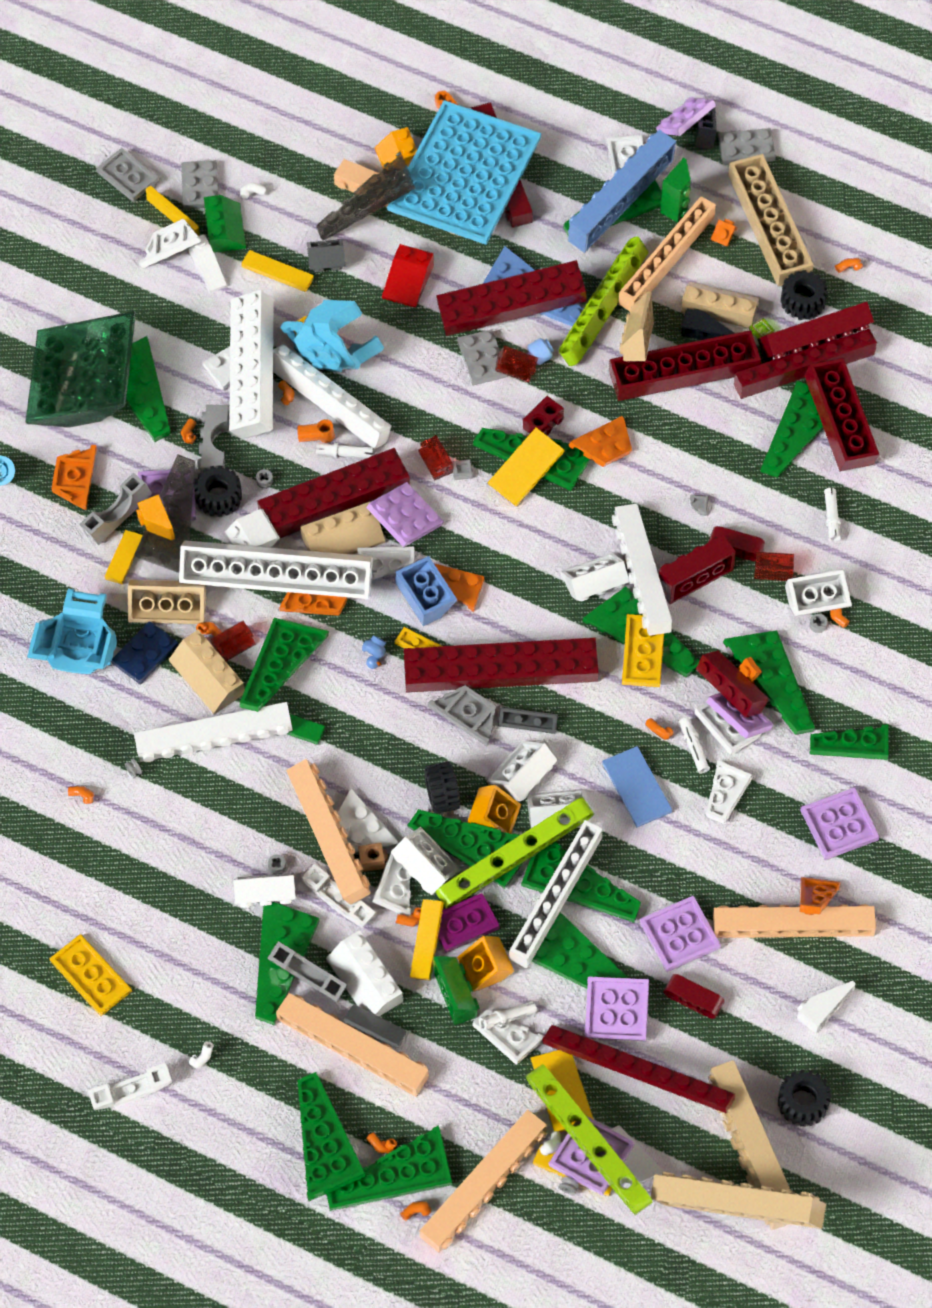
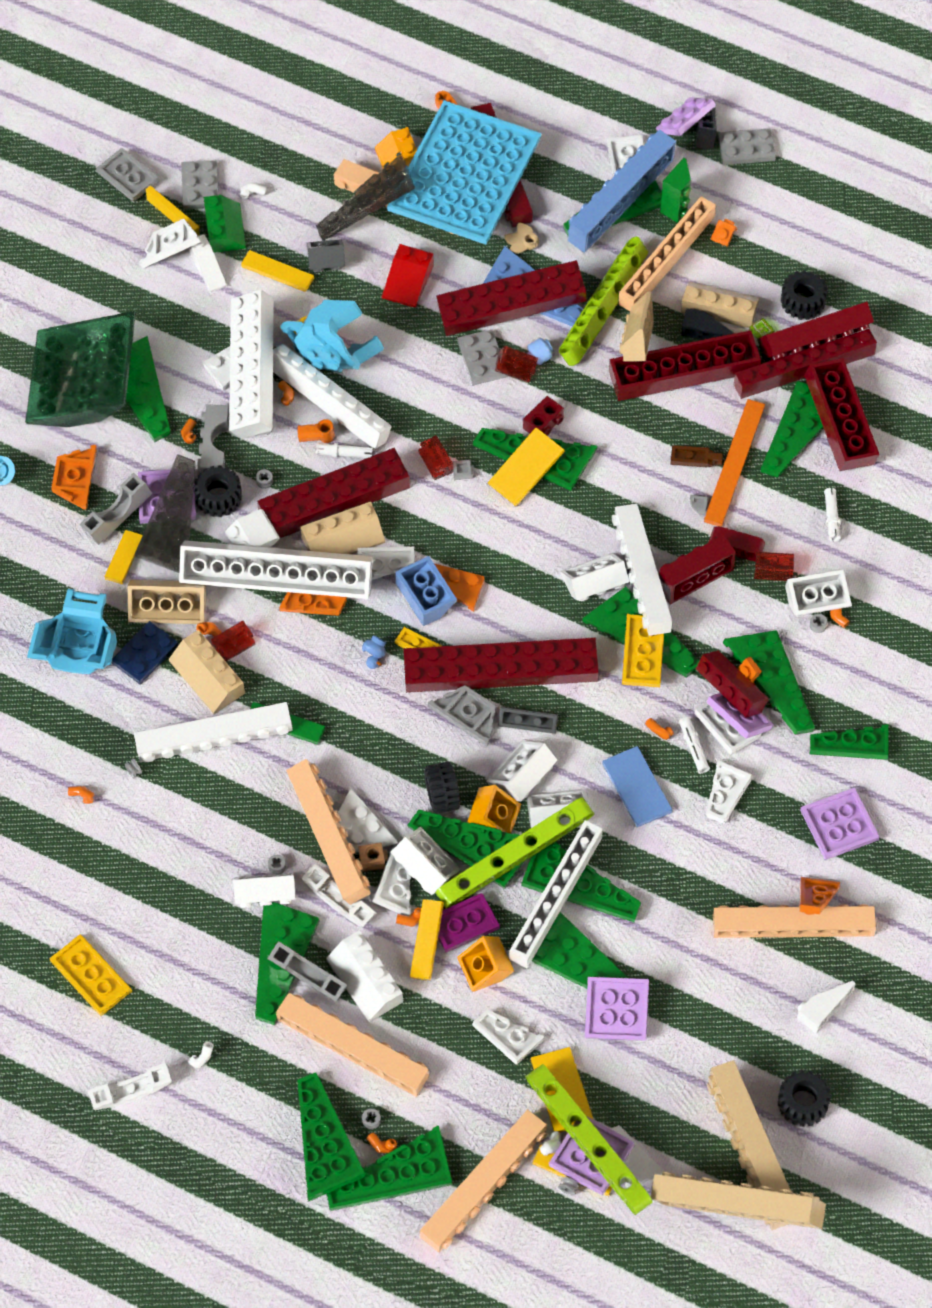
light orange slope [136,494,175,540] -> none
green wing [240,618,329,712] -> none
dark grey slope [343,1004,407,1048] -> none
lavender plate [366,482,444,547] -> none
orange arm [400,1201,432,1221] -> none
green slope [433,956,480,1025] -> none
white pin [479,1001,537,1031] -> none
dark red plate [542,1025,735,1113] -> none
orange wing [569,416,632,467] -> none
lavender plate [640,896,721,972] -> none
dark red beam [663,974,725,1019] -> none
tan brick [728,154,813,287] -> none
orange arm [835,258,863,273] -> none
none -> light grey bush [362,1109,381,1130]
none -> tan plate [504,223,539,253]
none -> reddish brown hinge [670,445,723,467]
none -> orange tile [704,399,765,527]

